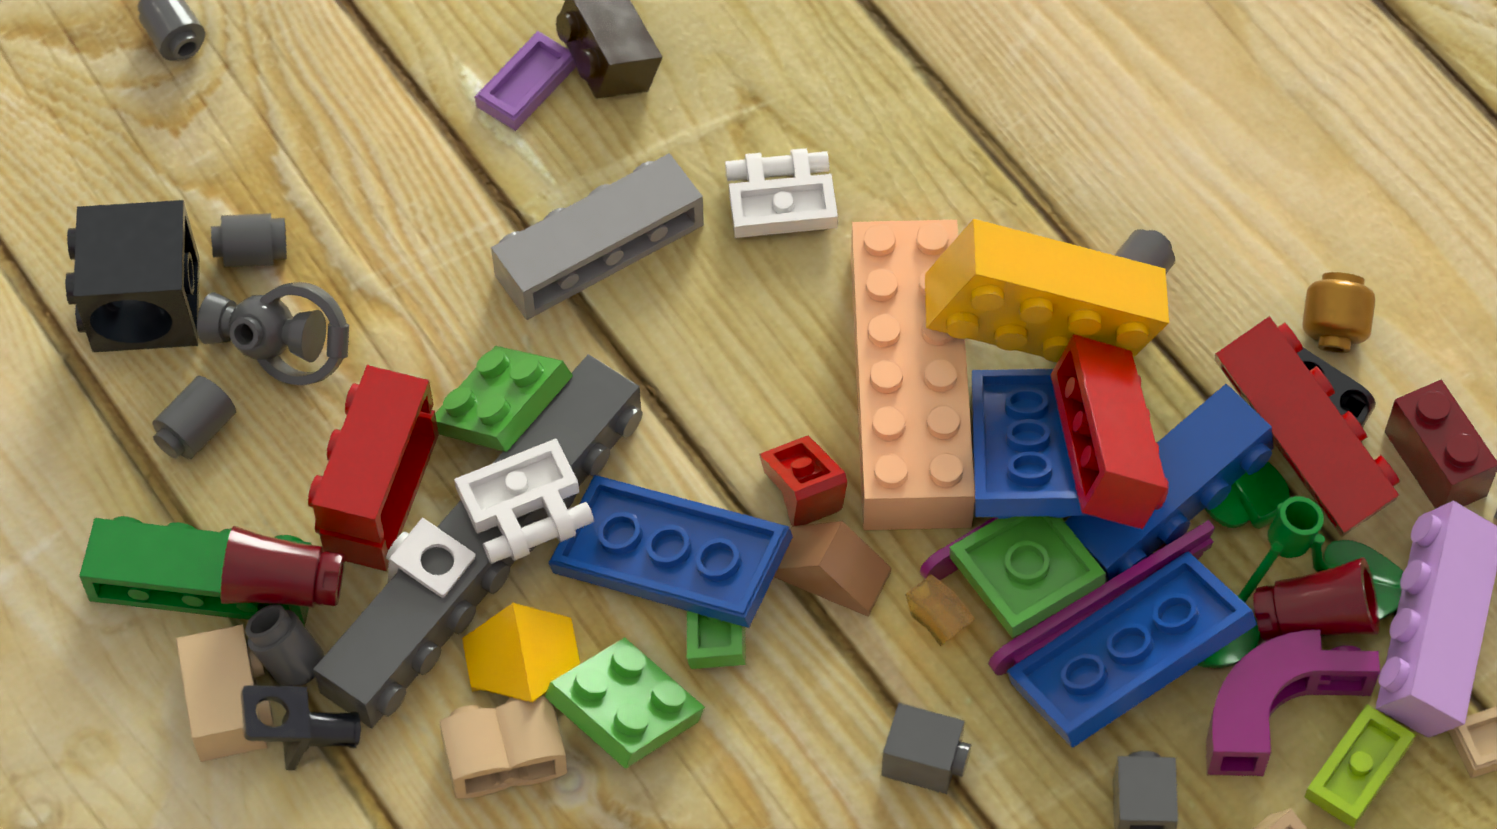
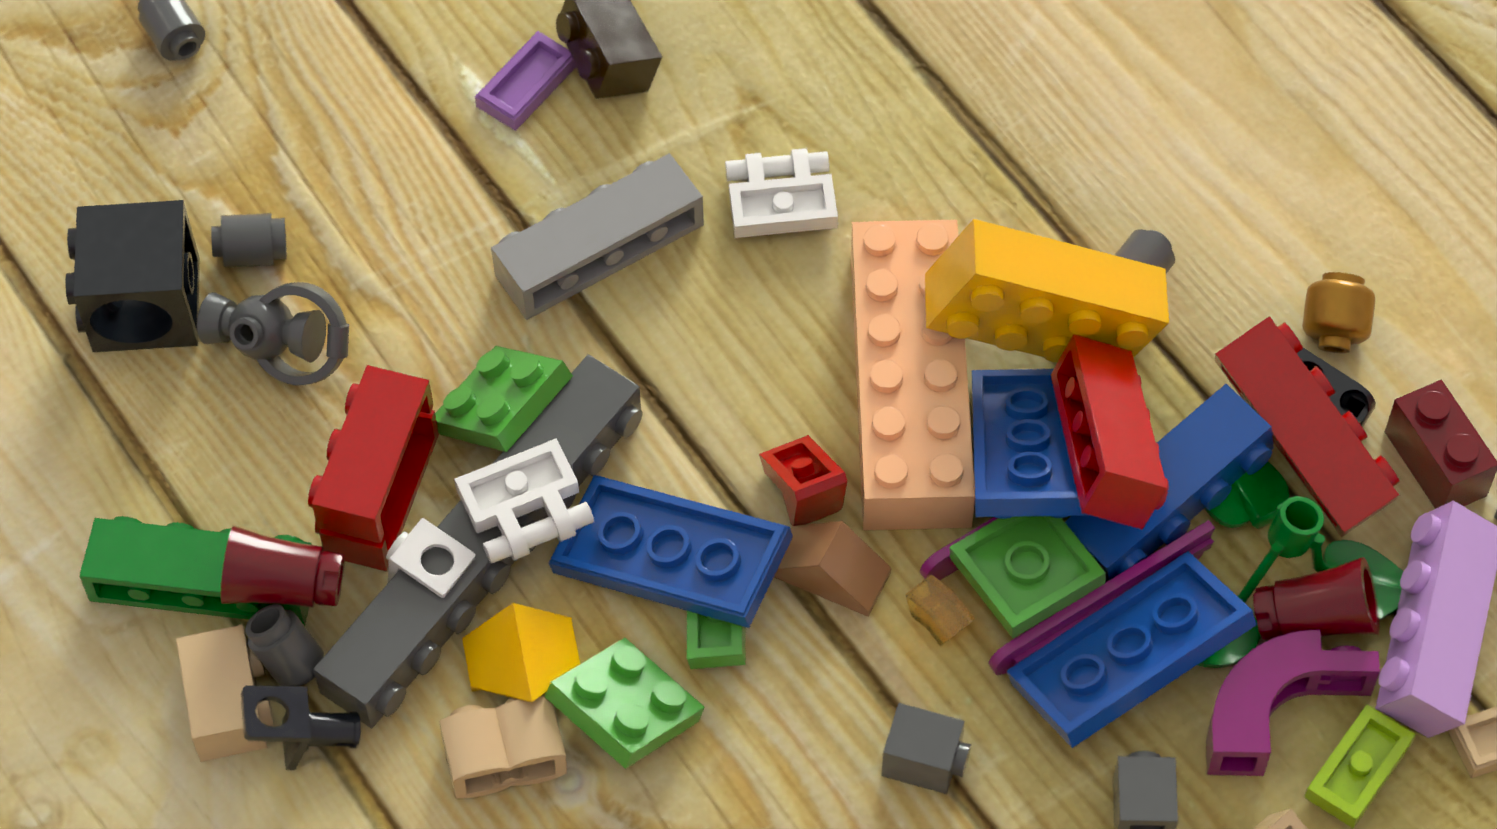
dark grey brick [152,376,236,459] -> none

